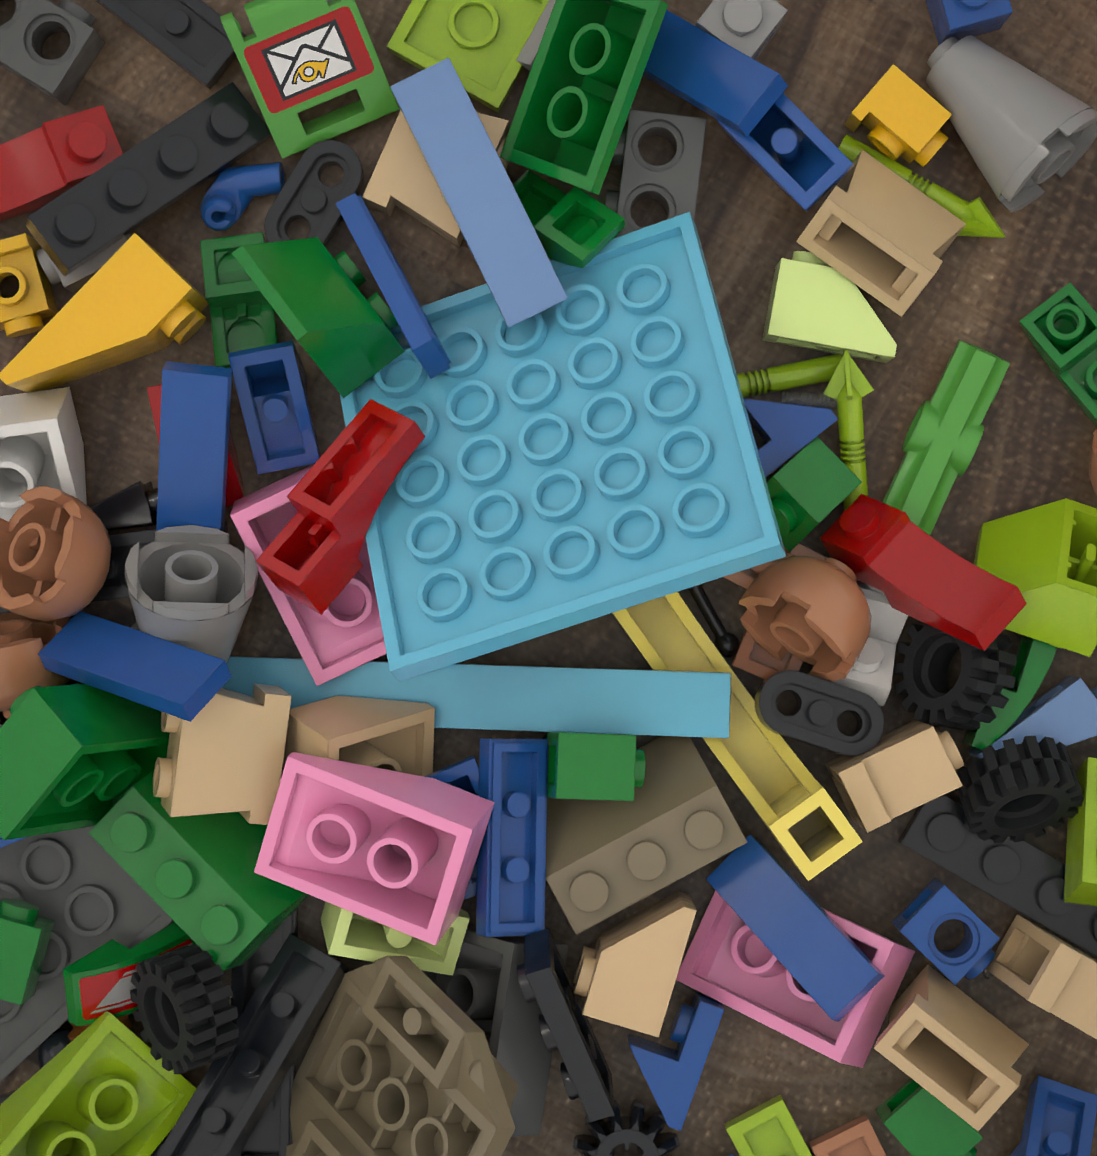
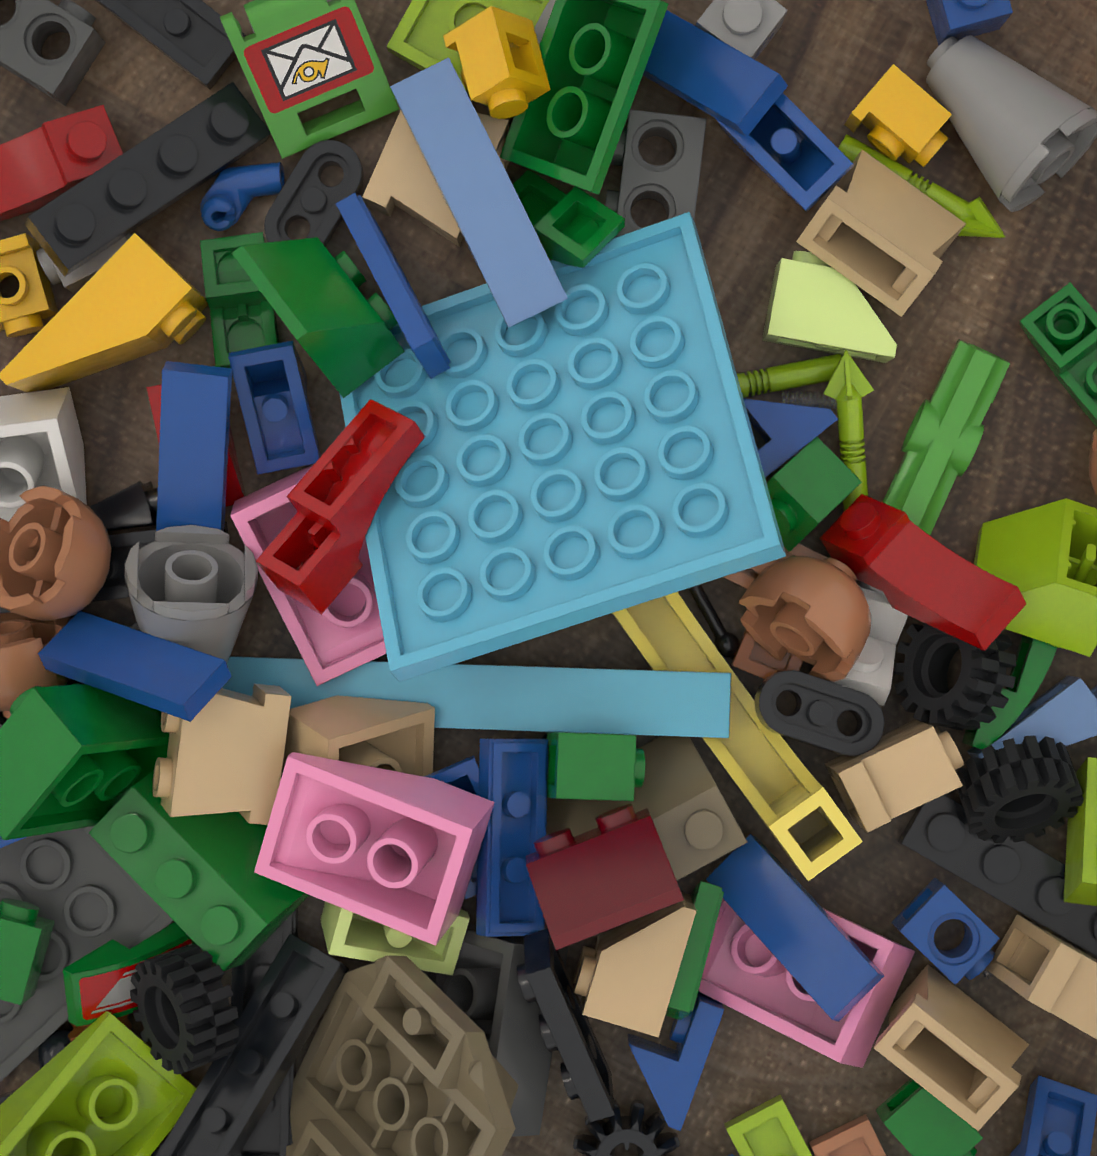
none -> yellow brick [443,6,551,119]
none -> dark red slope [526,804,684,950]
none -> green tile [665,881,724,1020]

